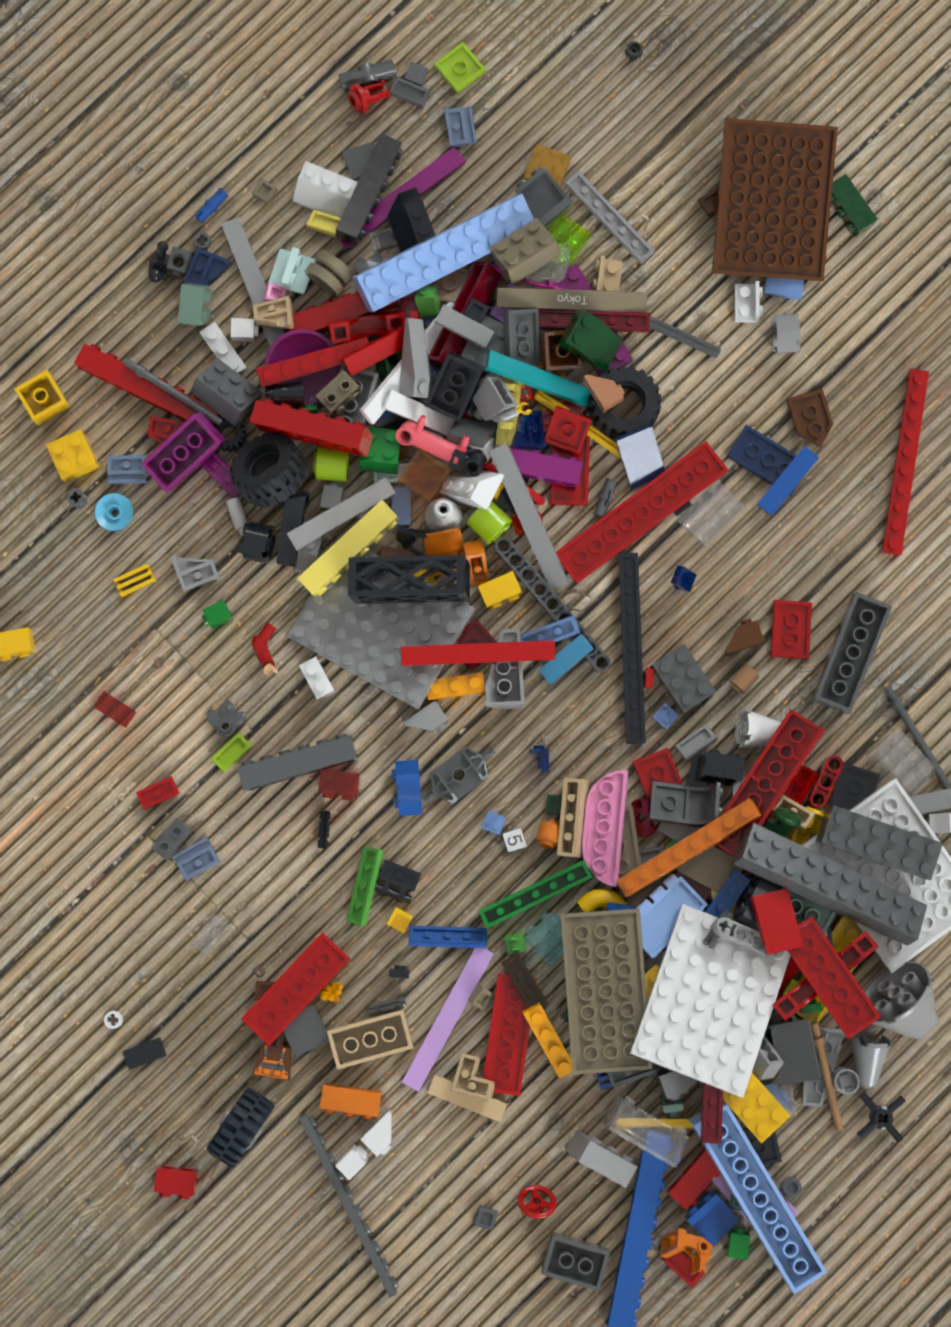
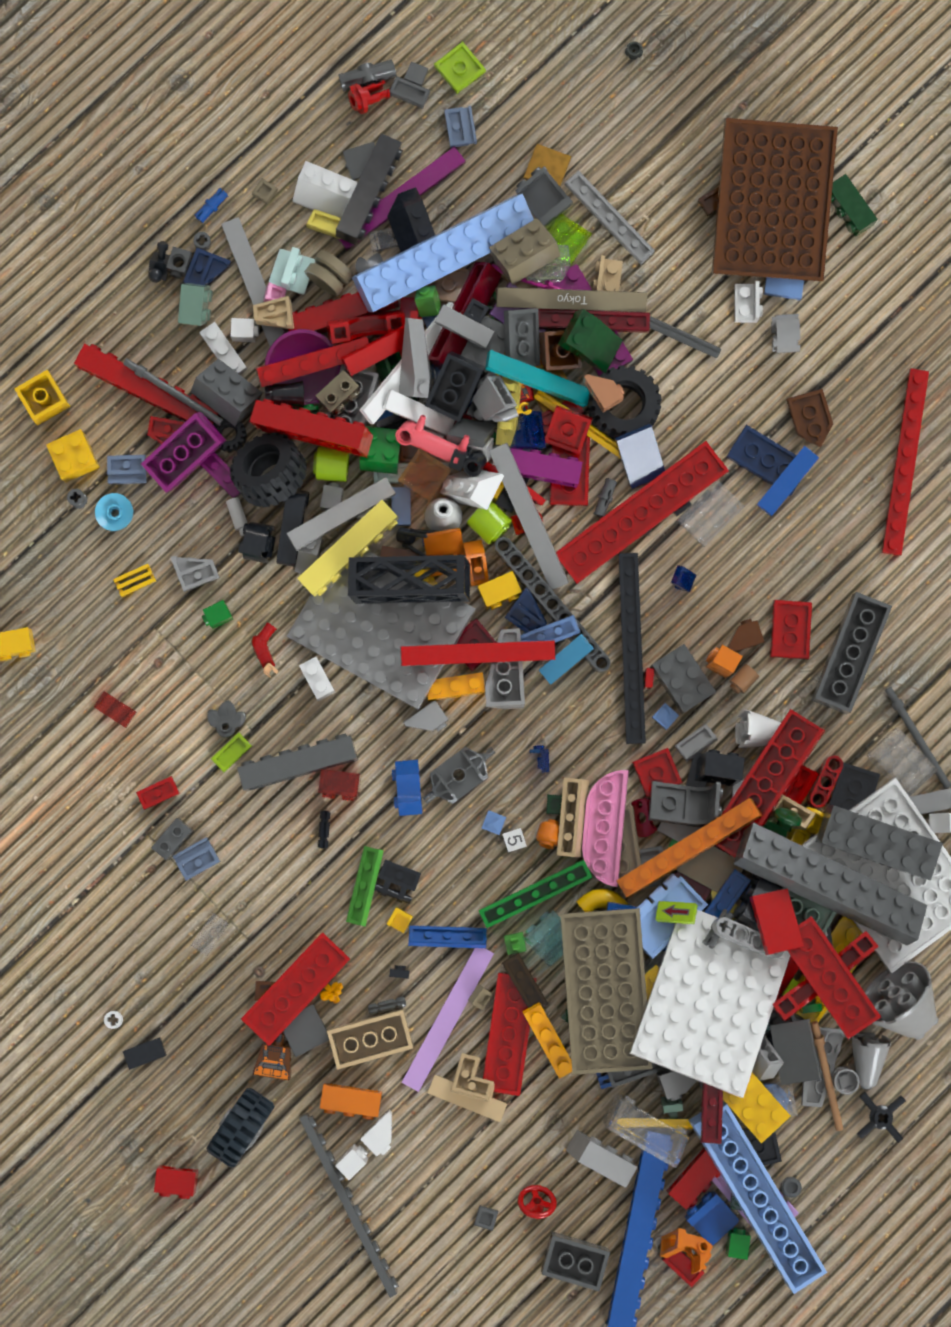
none -> dark blue wing [505,587,547,633]
none -> lime tile [655,901,698,924]
none -> orange brick [705,644,743,679]

